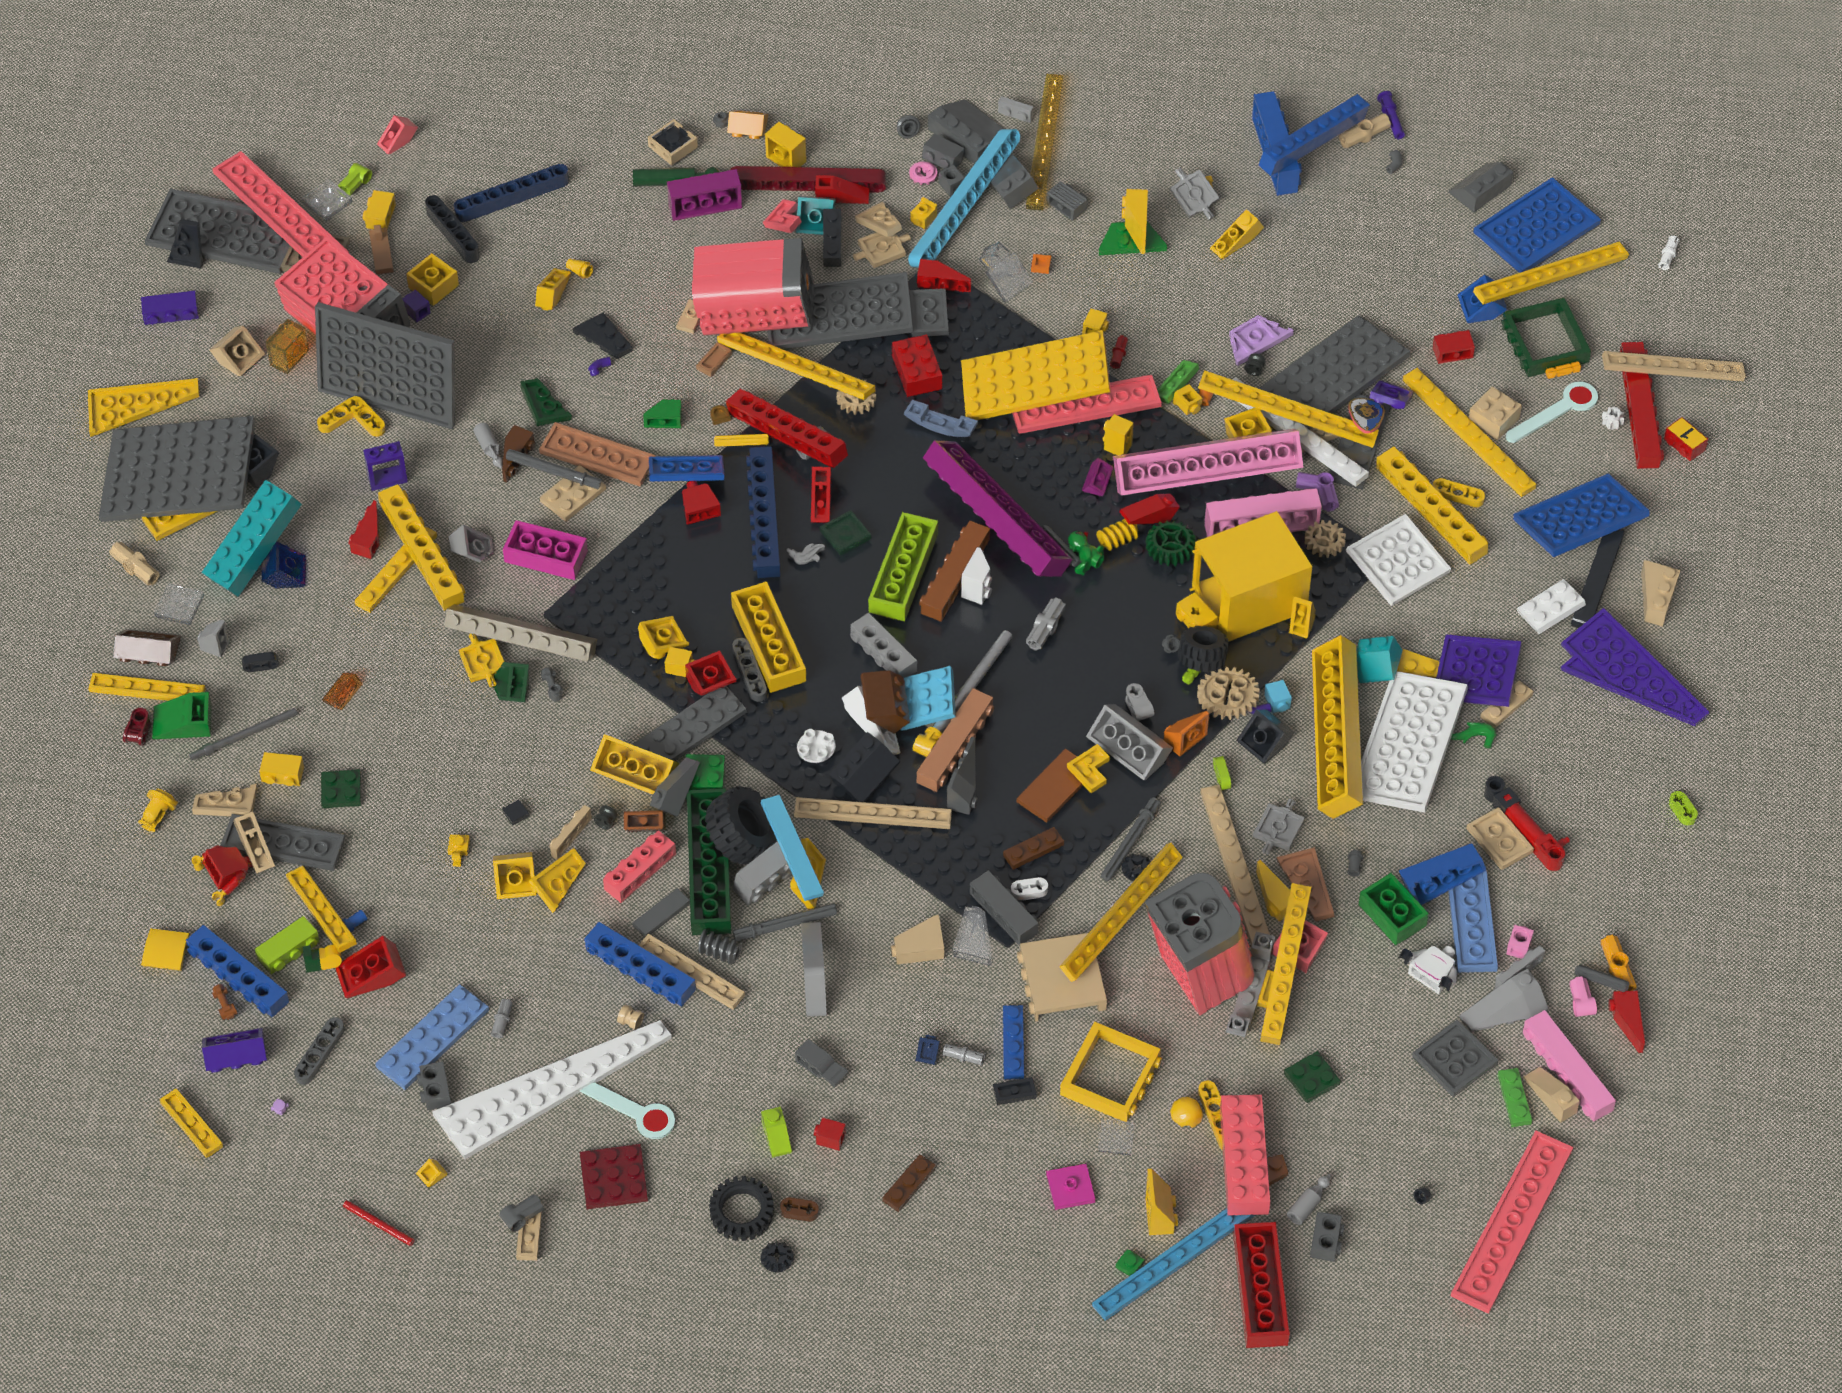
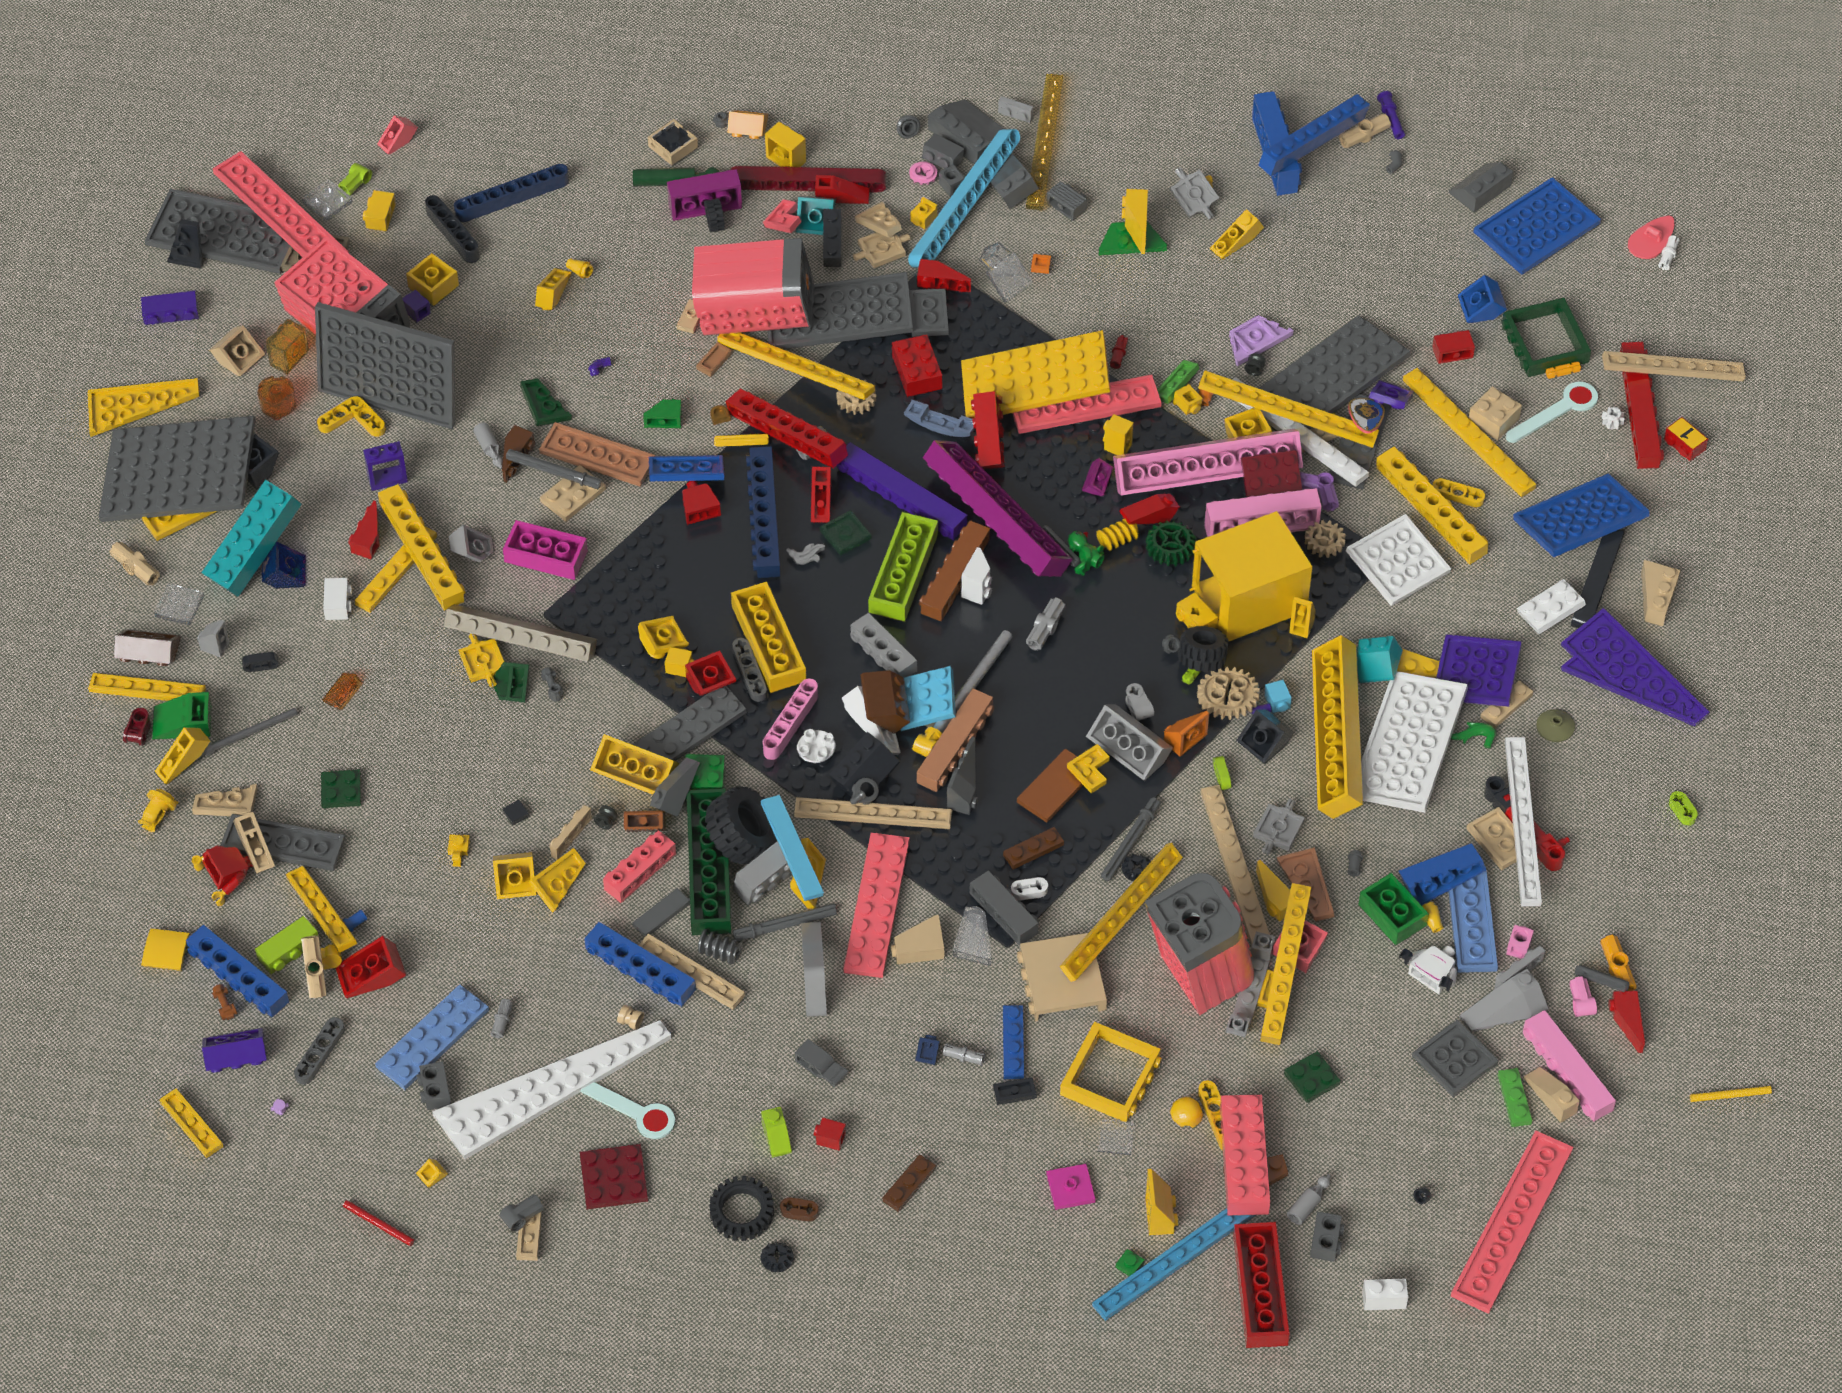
yellow brick [259,752,304,786] -> none
medium nougat hinge [369,225,394,275] -> none
black wing [573,312,633,359] -> none
yellow brick [1082,308,1109,334] -> none
yellow plate [1473,241,1629,304] -> none
none -> yellow slope [155,727,210,784]
none -> clear orange brick [257,376,297,420]
none -> tan piece [301,936,327,998]
none -> white brick [323,578,352,620]
none -> black tyre [704,198,725,232]
none -> bright pink beam [763,679,818,760]
none -> dark purple brick [836,442,967,540]
none -> coral plate [843,833,910,978]
none -> dark grey piece [850,778,879,805]
none -> red wedge [971,391,1005,469]
none -> dark red plate [1240,450,1302,498]
none -> white brick [1362,1279,1408,1310]
none -> yellow cone [1422,902,1444,933]
none -> white plate [1505,737,1542,906]
none -> olive dish [1536,709,1575,742]
none -> coral shield [1628,216,1674,259]
none -> yellow bar [1690,1086,1772,1102]

